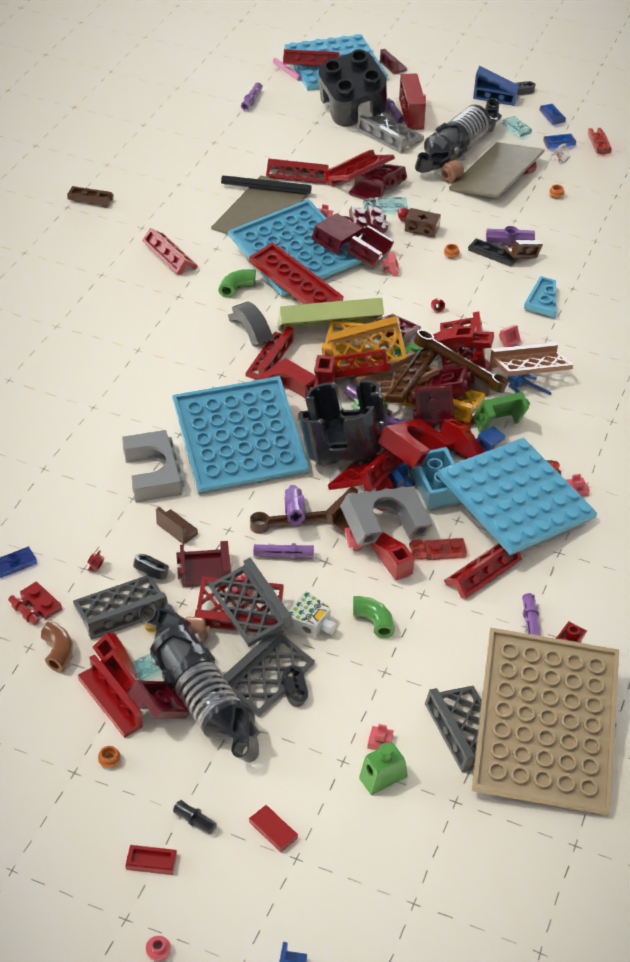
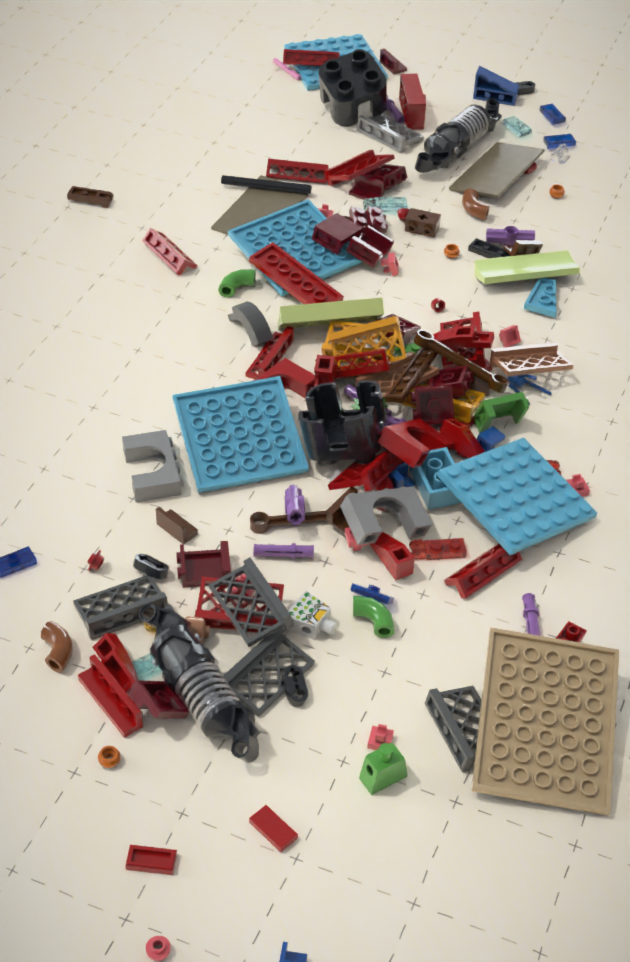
red plate [8,581,62,625] -> none
black axle [173,799,217,834] -> none
medium lavender pin [240,82,263,111] -> none
nougat head [441,160,464,182] -> none
clear red hinge [588,128,612,155] -> none
none -> clear blue plate [350,583,395,605]
none -> dark orange cylinder [462,188,490,220]
none -> yellowish green arch [474,250,580,284]

